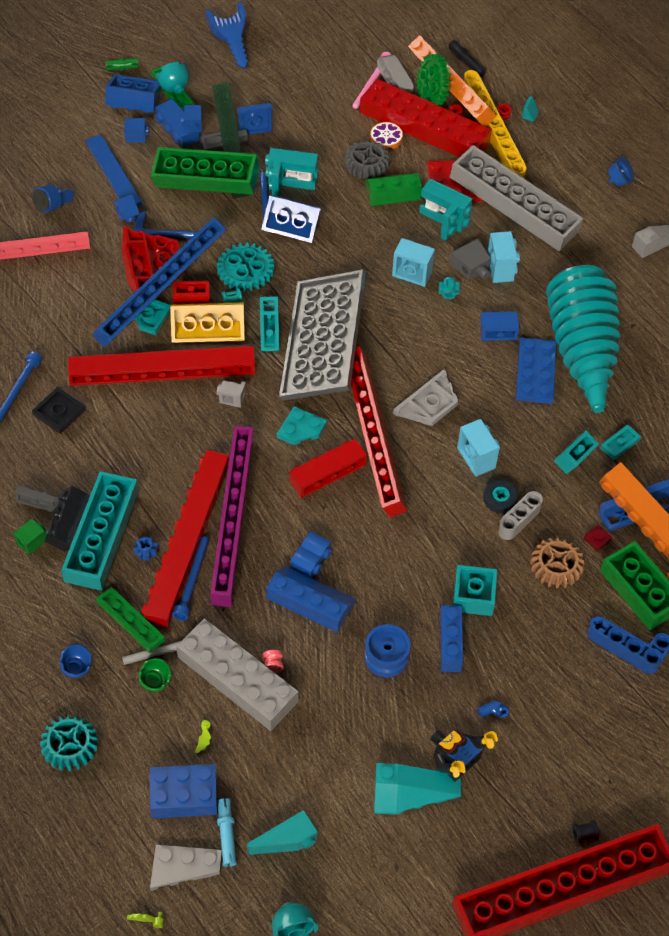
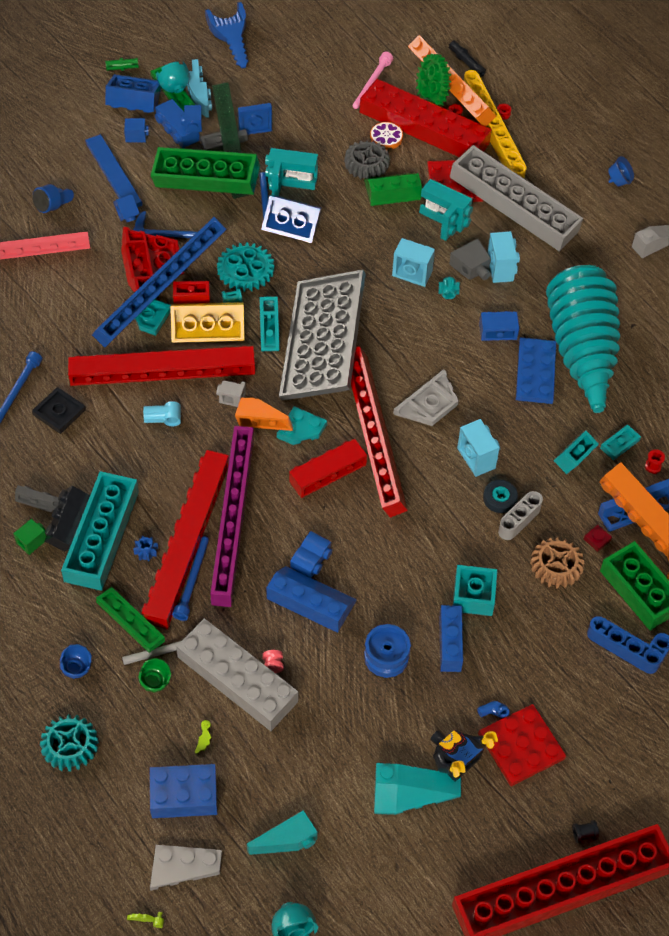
medium azure pin [217,798,237,867] -> none
light grey beam [377,55,413,93] -> none
teal slope [522,96,539,122] -> none
none -> medium azure piece [143,401,181,426]
none -> medium azure slope [187,59,212,117]
none -> orange slope [235,397,293,431]
none -> red plate [478,704,566,787]
none -> red bush [645,449,665,474]

